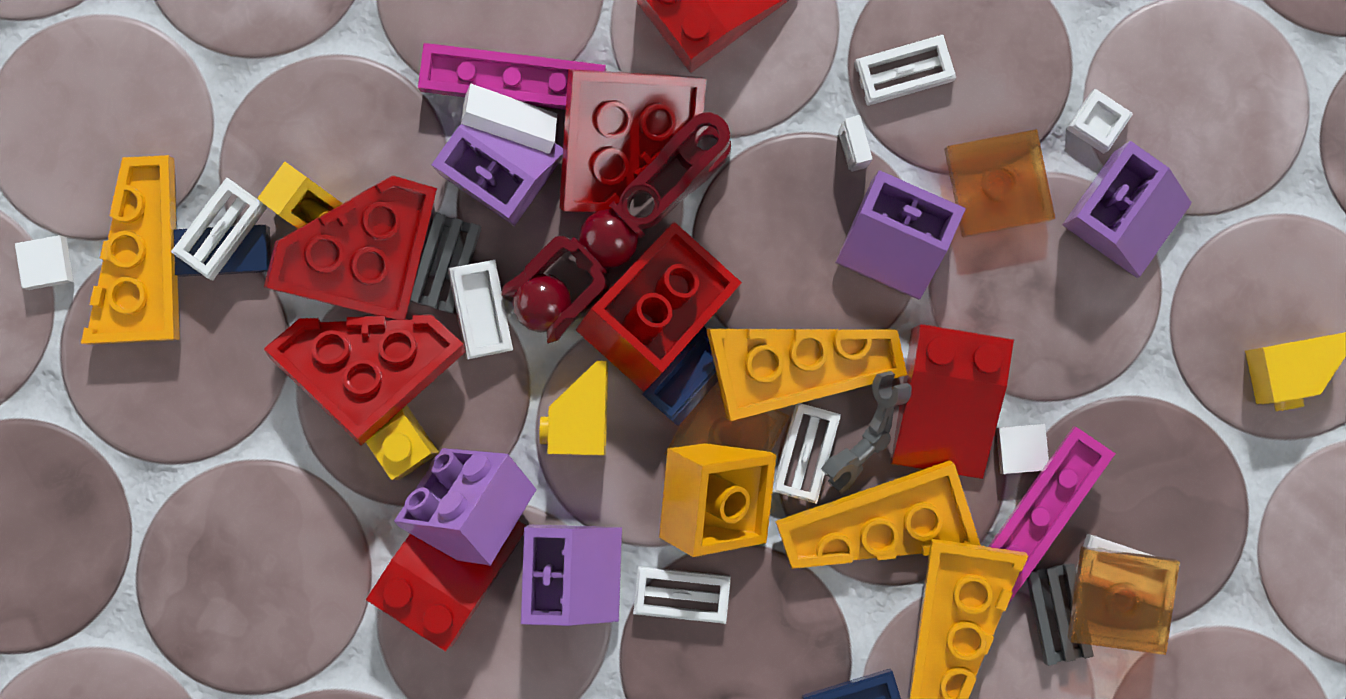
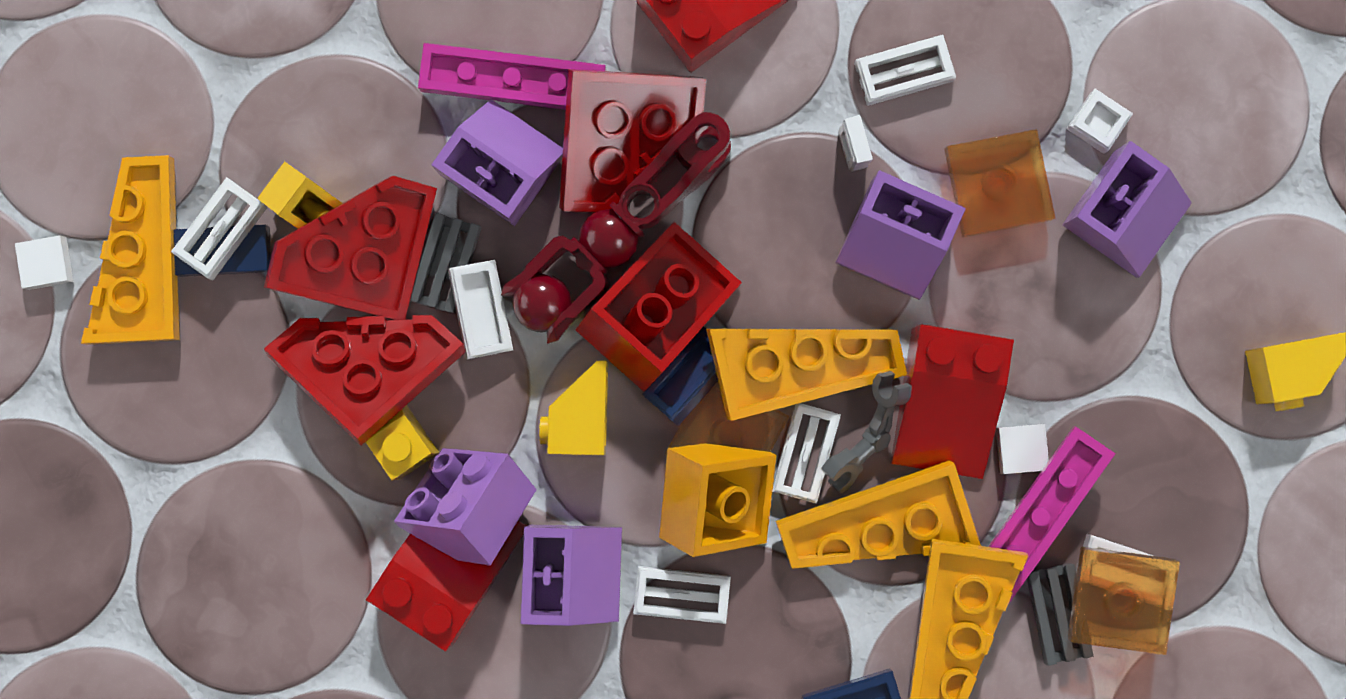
white tile [461,83,557,153] -> none

